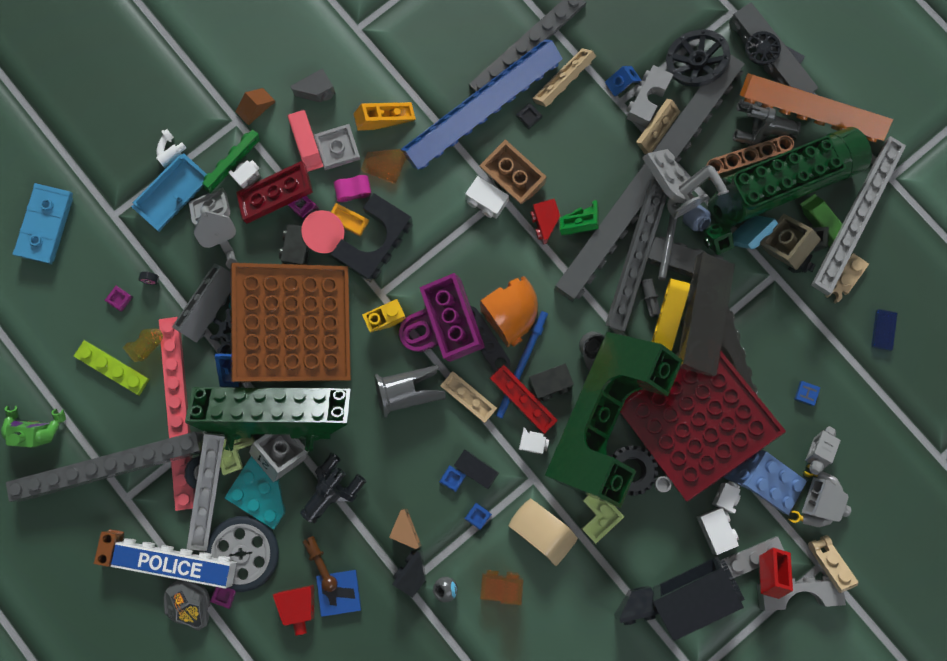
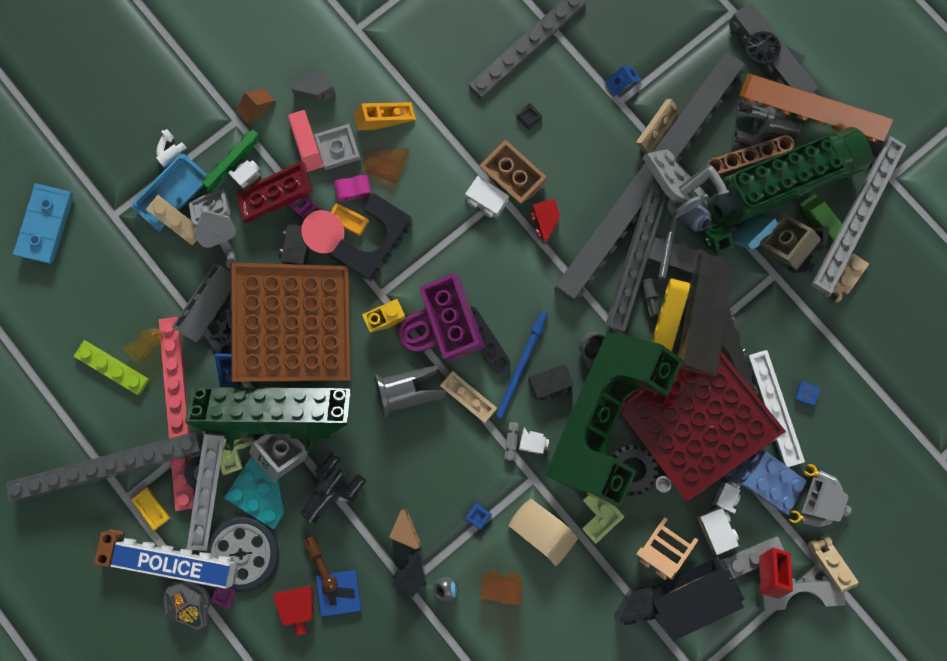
bright green torso [1,406,66,447] -> none
magenta tile [104,285,133,312] -> none
black tile [138,271,159,285] -> none
brick [401,40,563,170] -> none
blue tile [439,465,466,492] -> none
black slope [454,449,499,489] -> none
orange brick [480,276,538,347] -> none
red plate [489,365,558,434] -> none
tan plate [532,48,596,107] -> none
green wing [560,200,599,235] -> none
light grey arch [626,65,673,128] -> none
black wheel [666,29,731,87] -> none
light grey piece [805,427,841,475] -> none
clear blue tile [871,309,898,351] -> none
none -> yellow tile [131,487,171,531]
none -> tan plate [146,195,197,246]
none -> light grey axle [504,422,519,461]
none -> light nougat plate [637,517,698,581]
none -> white plate [747,350,805,467]

